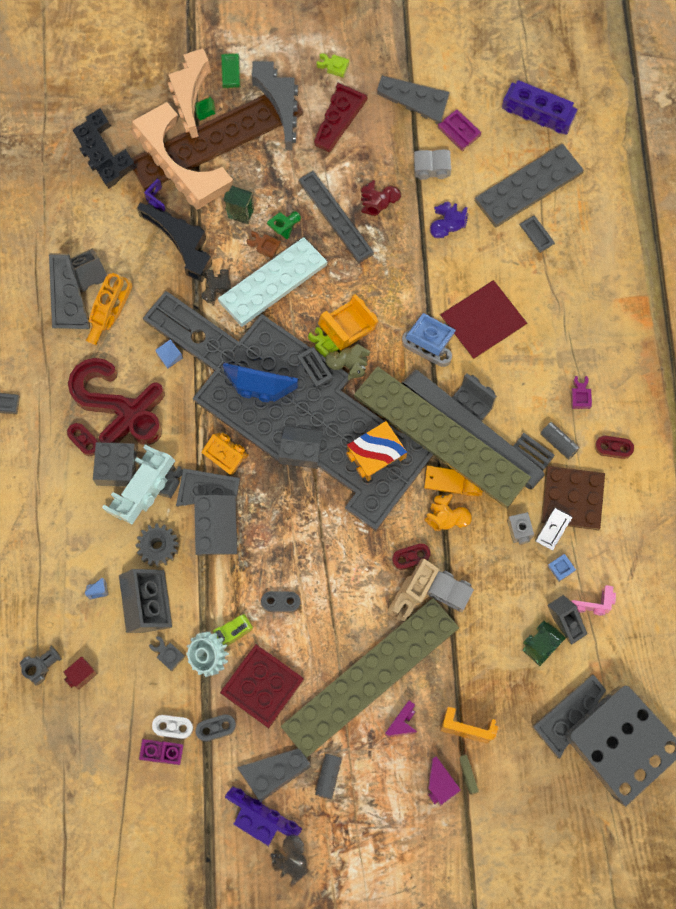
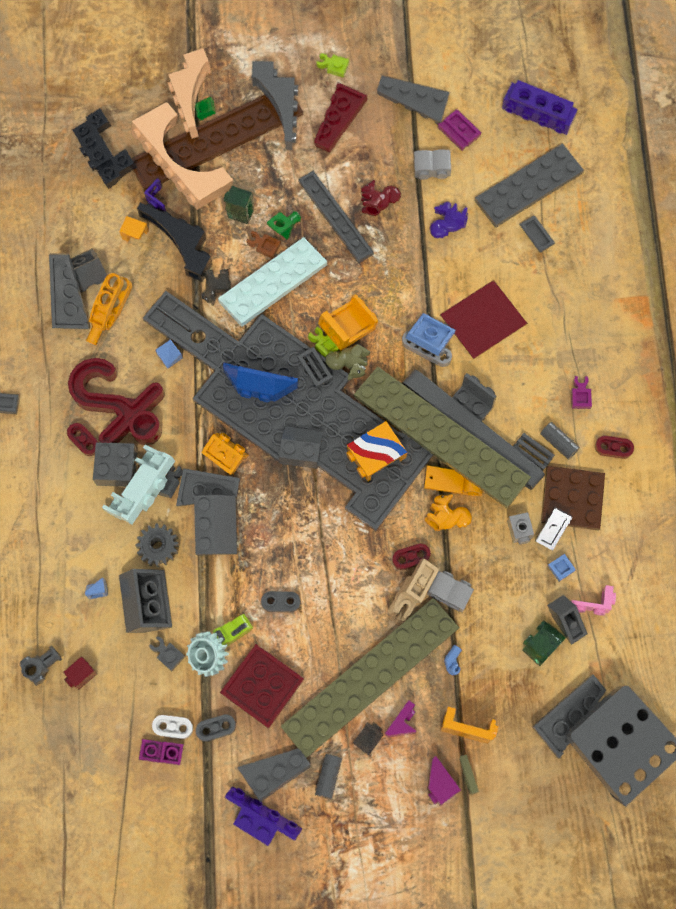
green tile [221,53,240,88] -> none
clear smoke animal [270,835,310,887] -> none
none -> light orange panel [119,216,149,242]
none -> clear smoke bracket [353,722,384,756]
none -> medium blue arm [444,645,462,675]

